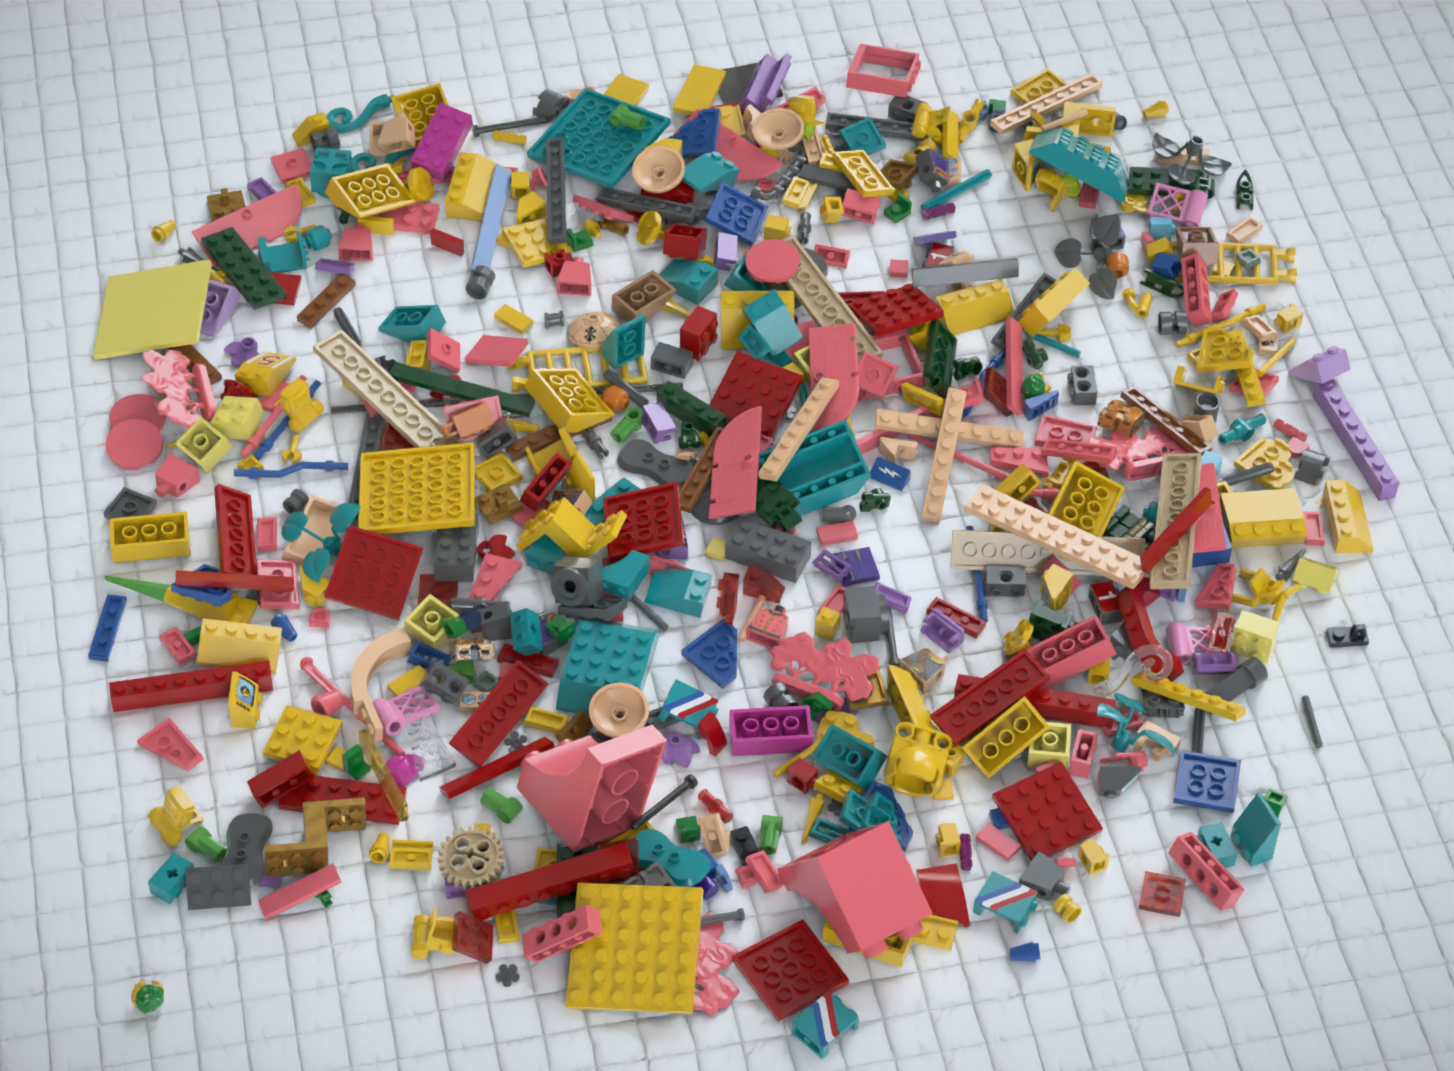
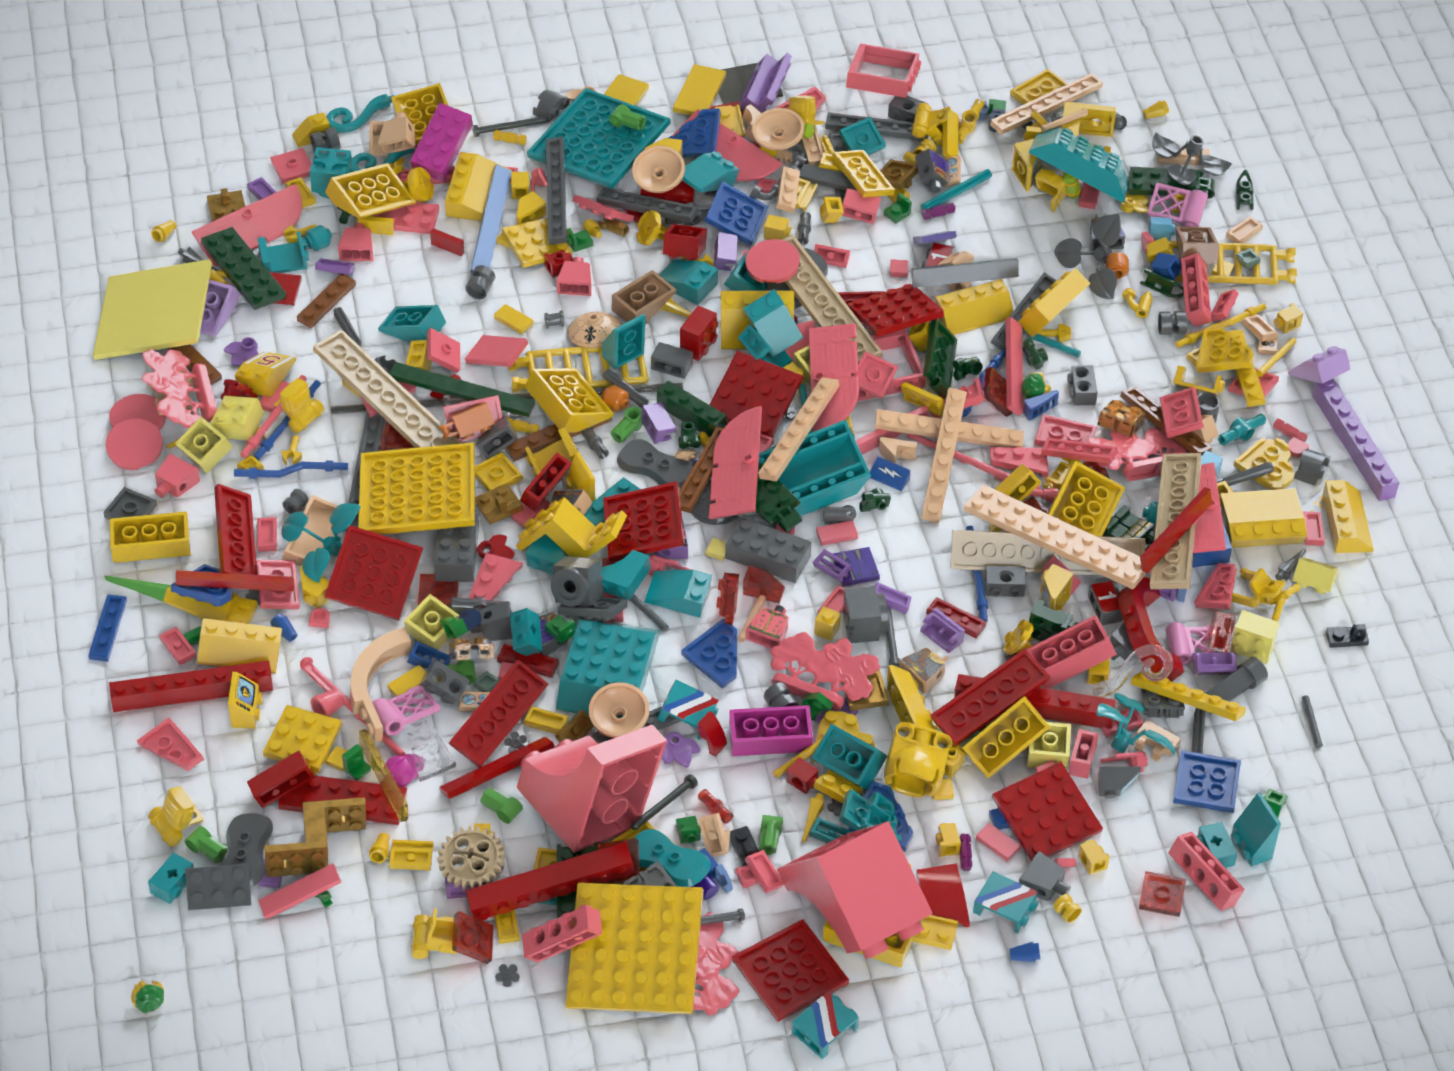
none -> light nougat plate [776,166,800,213]
none -> coral tile [1159,387,1204,438]

